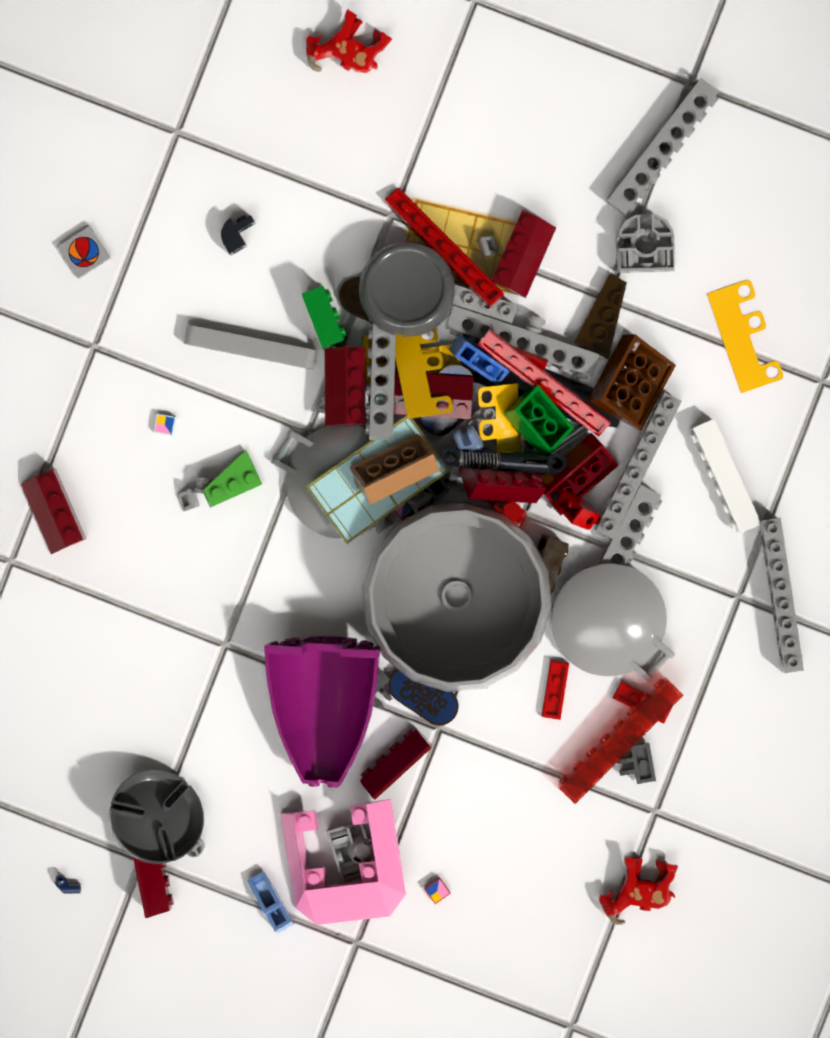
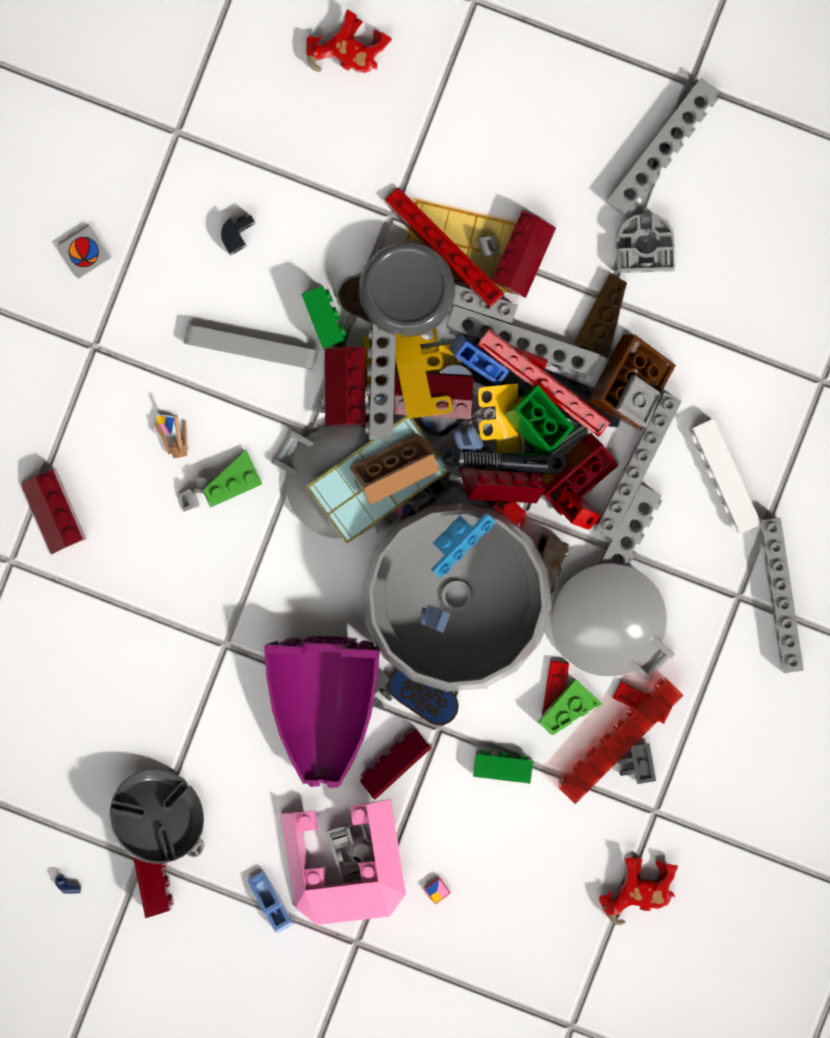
light grey wheel [524,315,546,335] -> none
yellow piece [707,280,783,393] -> none
none -> medium nougat plant [155,415,188,458]
none -> sand blue arch [419,604,450,632]
none -> dark azure bracket [431,513,495,578]
none -> green brick [473,749,533,784]
none -> bright green wing [537,678,602,735]
none -> light grey tile [615,375,663,428]

